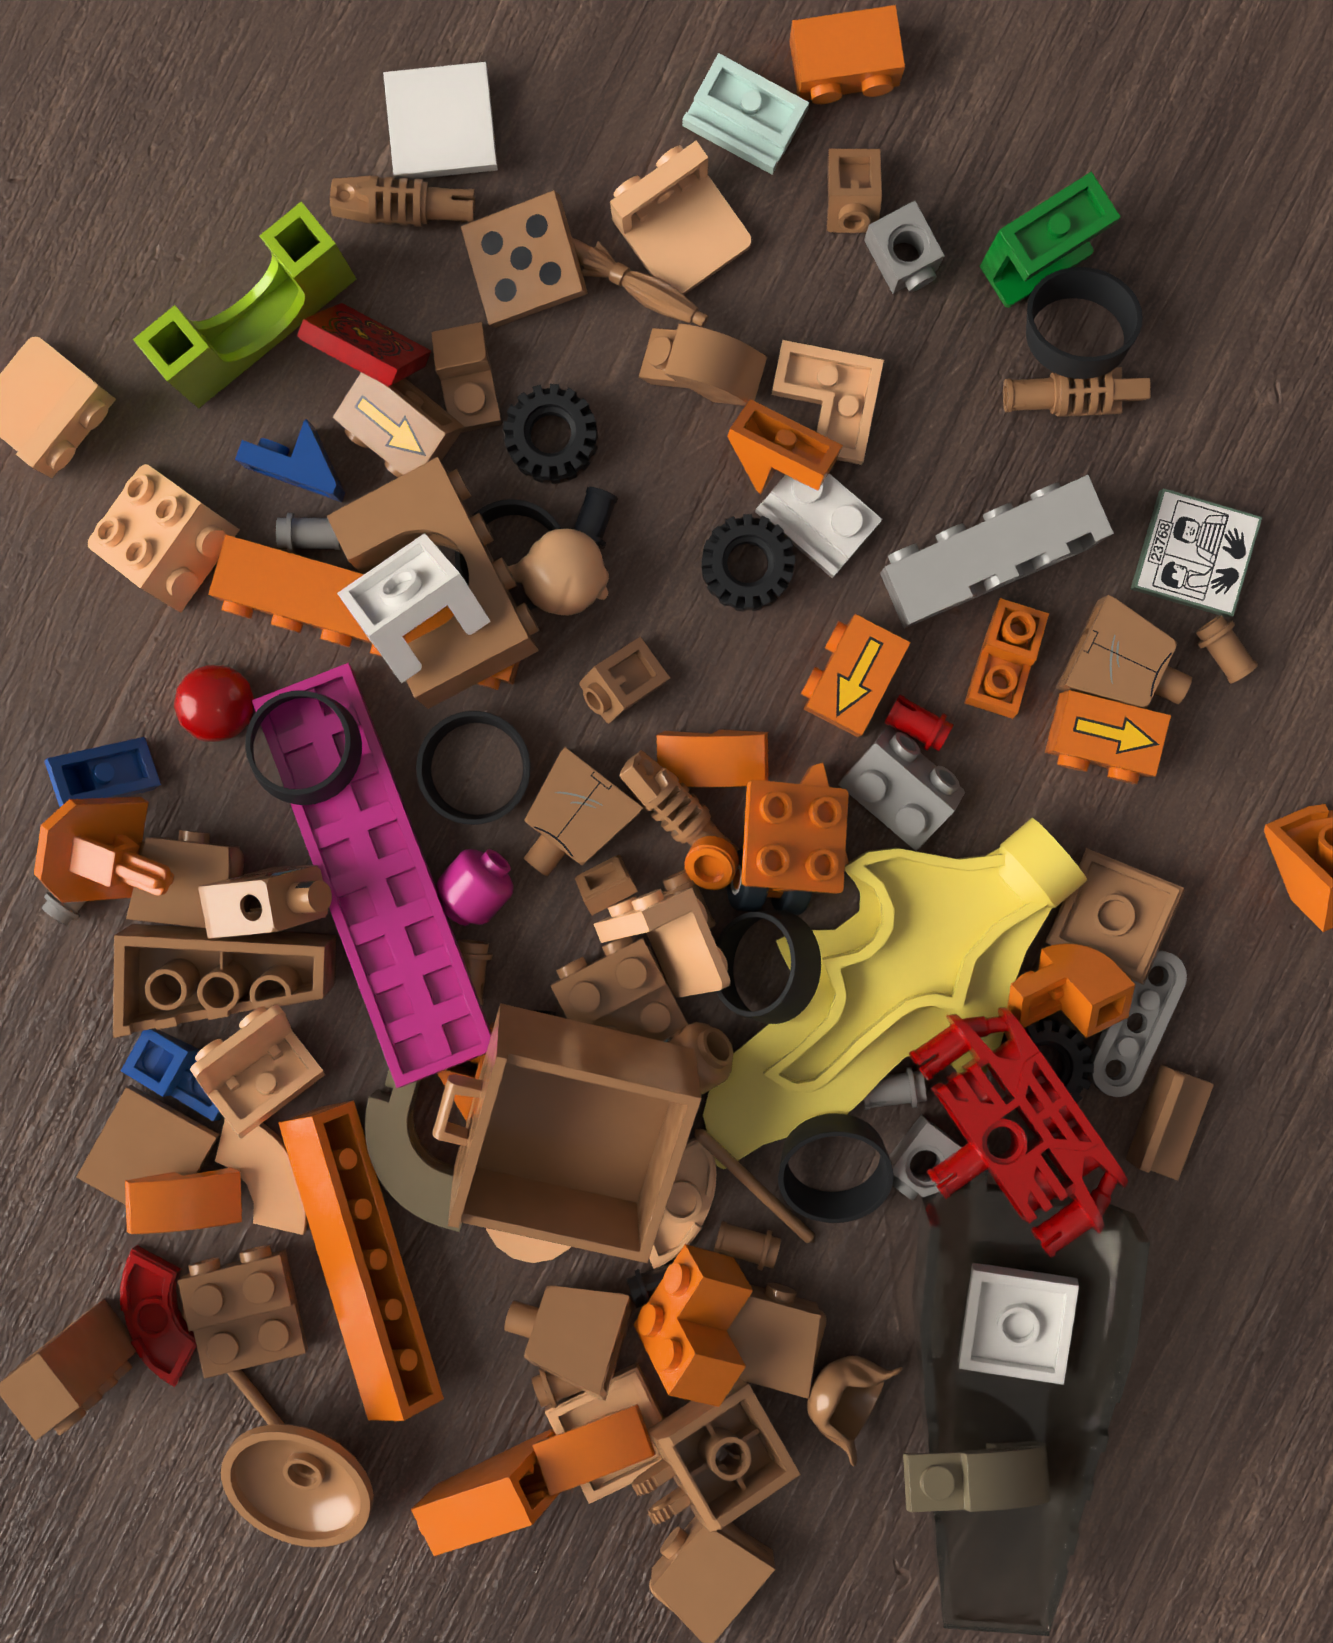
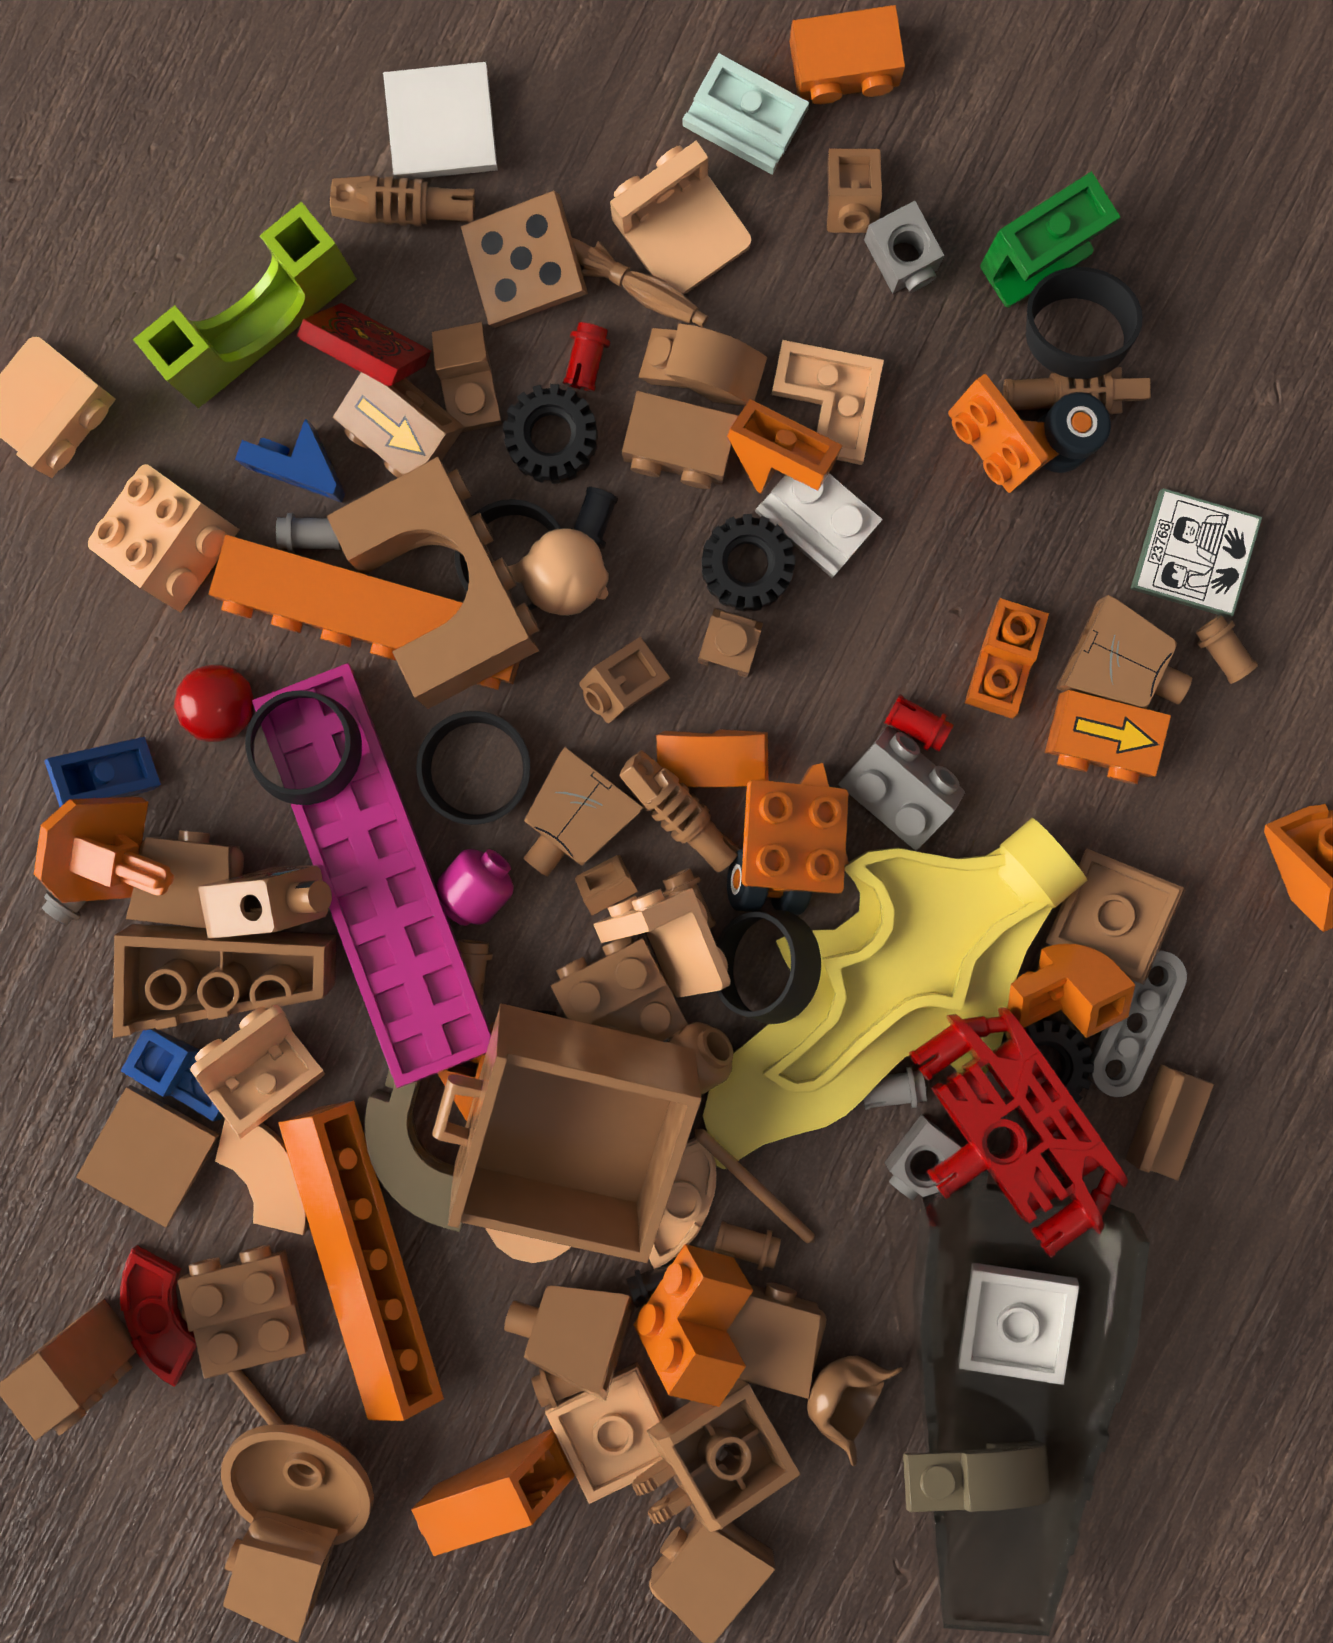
orange slope [125,1167,242,1234] -> none
white panel [337,533,491,683] -> none
orange slope [533,1404,656,1496] -> none
orange tile [685,836,739,890] -> none
black tyre [778,1114,894,1223] -> none
orange brick [801,614,910,738] -> none
light grey wedge [880,475,1114,629] -> none
none -> medium nougat torso [223,1509,338,1643]
none -> red pin [563,322,611,392]
none -> medium nougat brick [622,391,738,489]
none -> medium nougat window [698,608,763,678]
none -> orange plate [948,374,1111,493]

